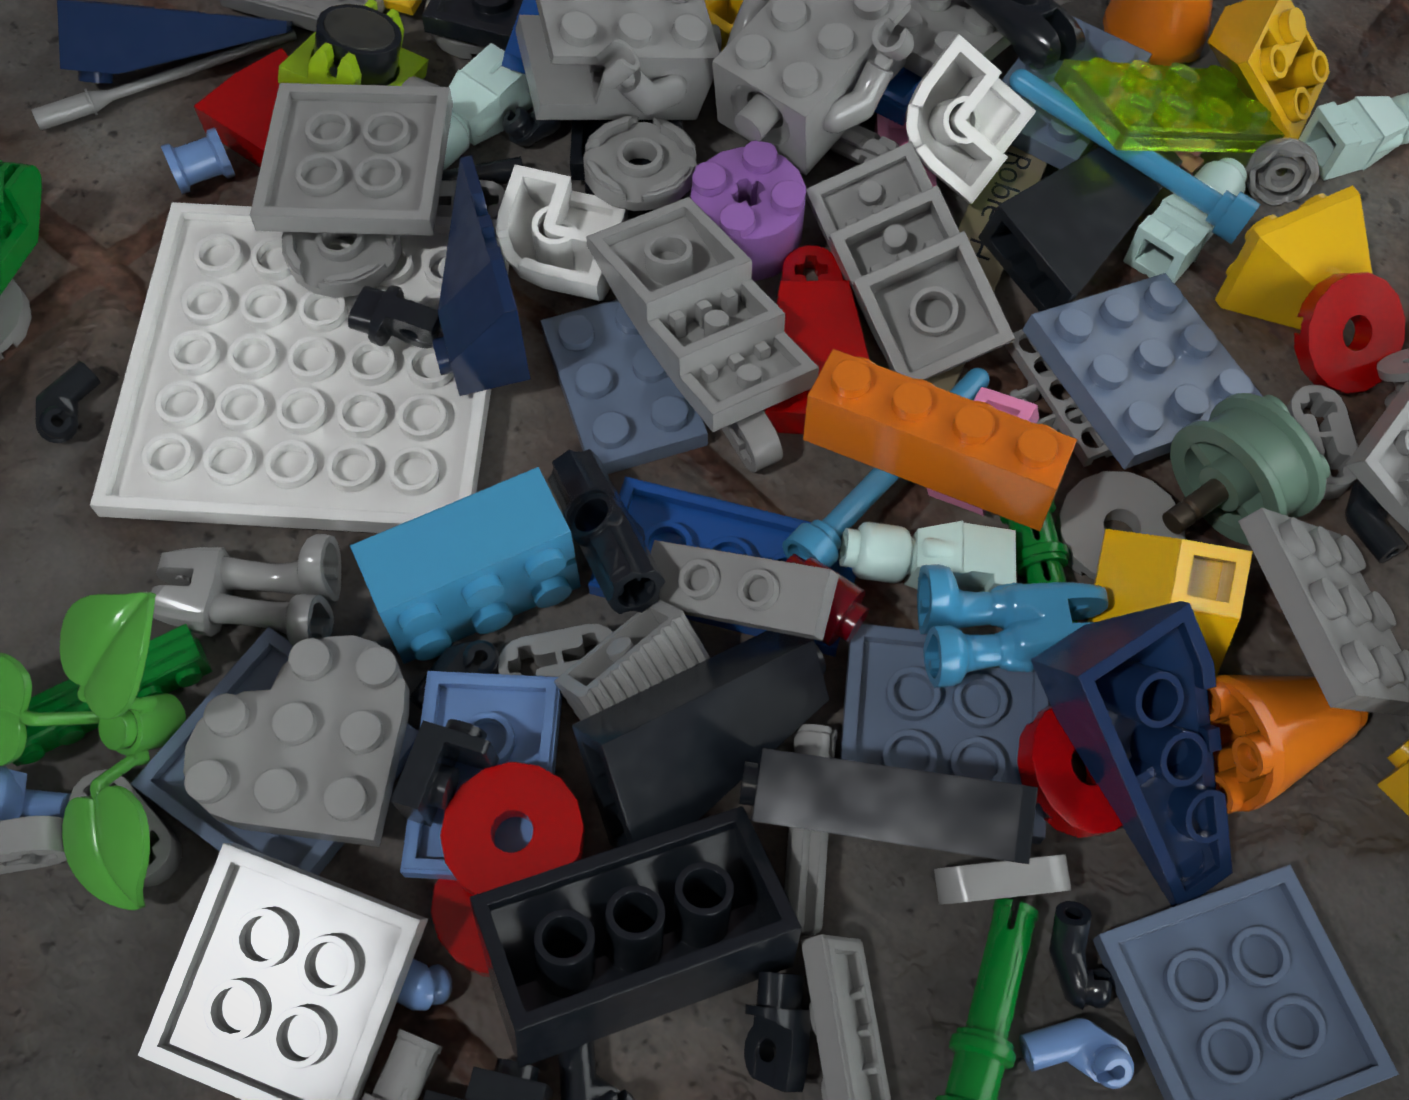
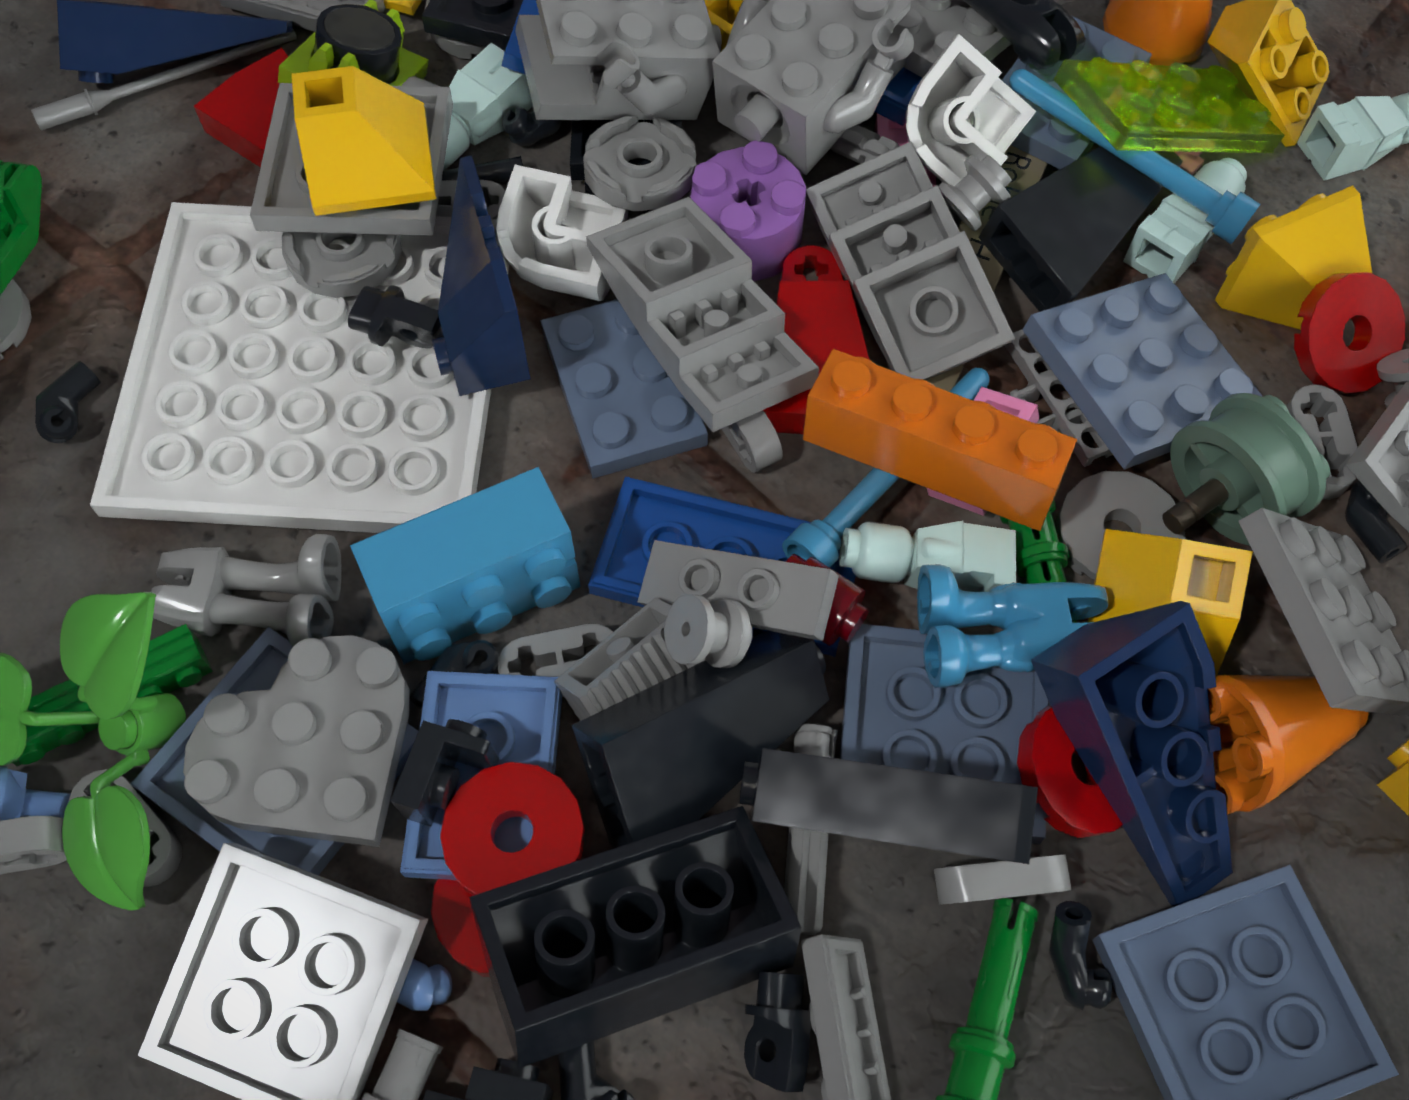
medium blue bush [161,127,235,195] -> none
black piece [547,449,666,615] -> none
medium blue arm [1019,1018,1134,1089] -> none
light grey plate [1245,137,1319,205] -> none
none -> yellow slope [291,66,436,216]
none -> light grey wheel [664,594,752,668]
none -> light grey wheel [938,155,1012,231]

